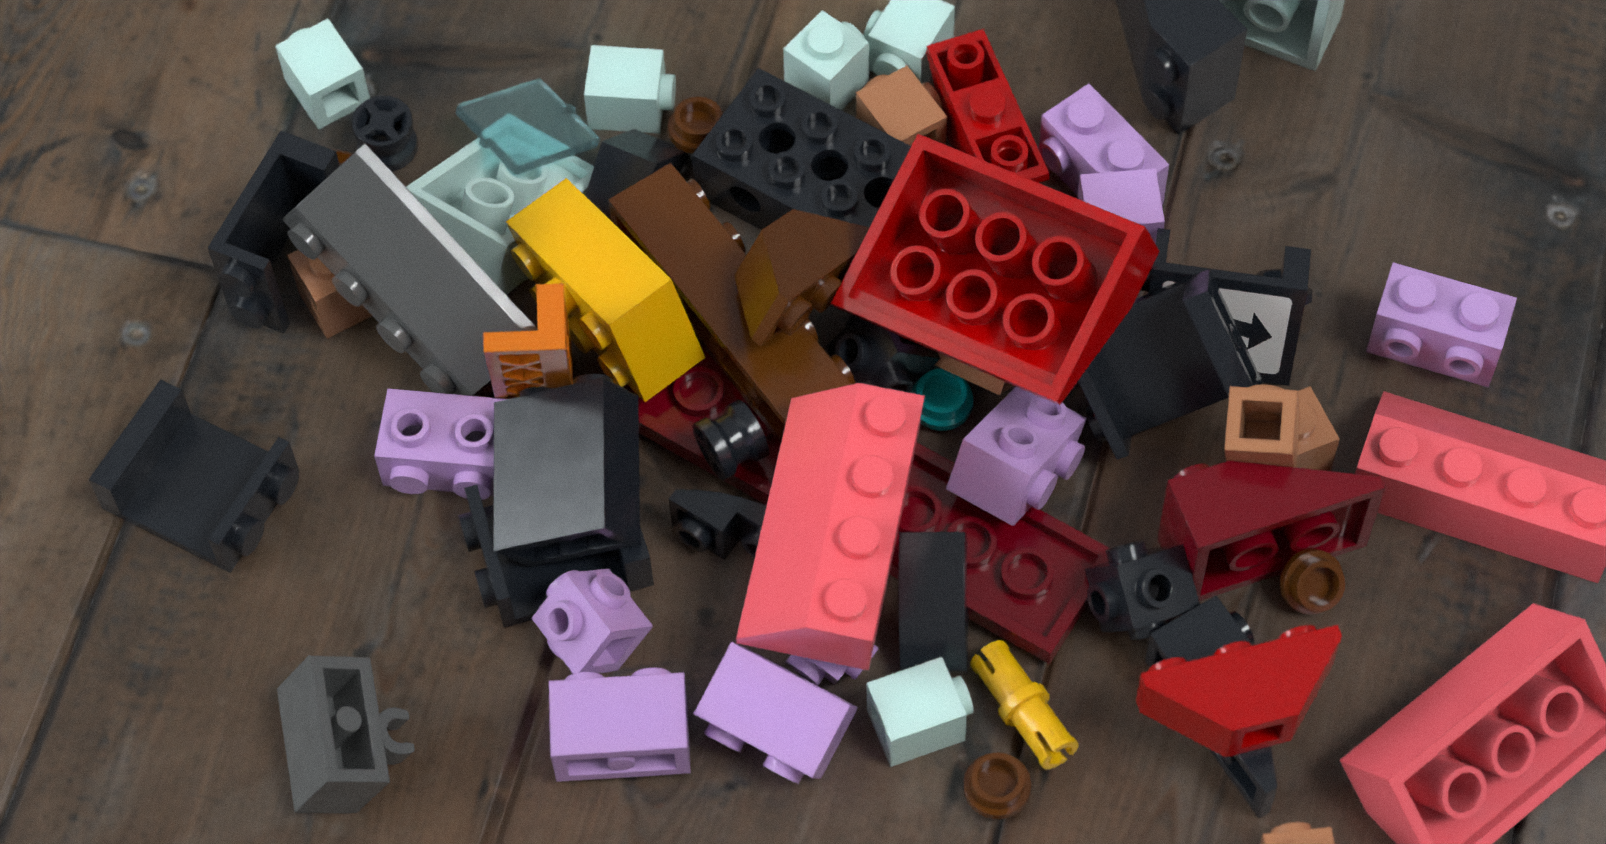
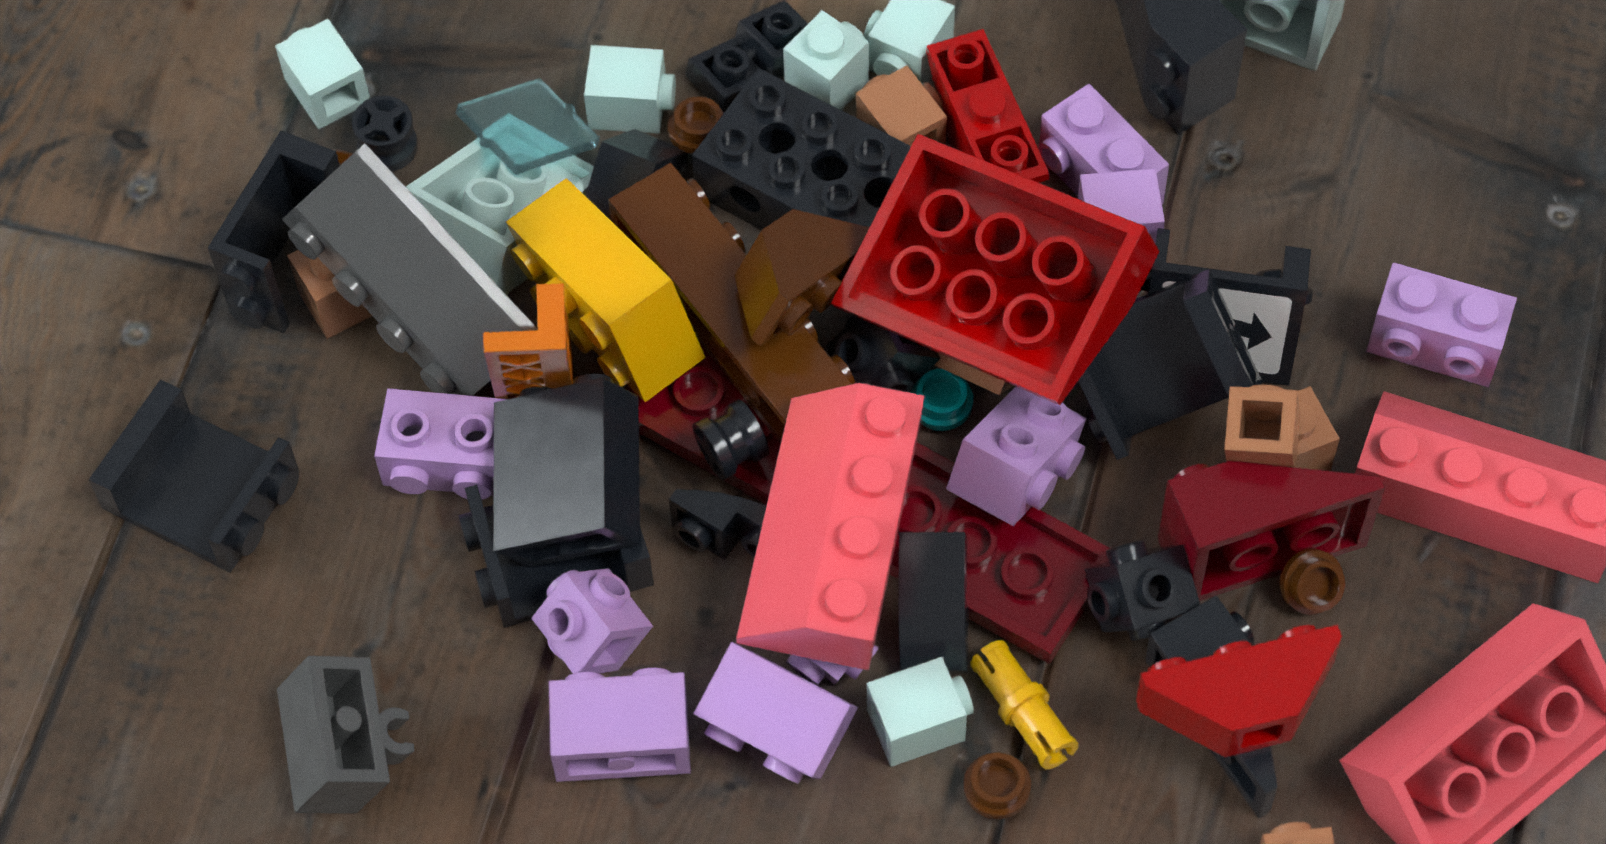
none -> black slope [685,0,808,112]

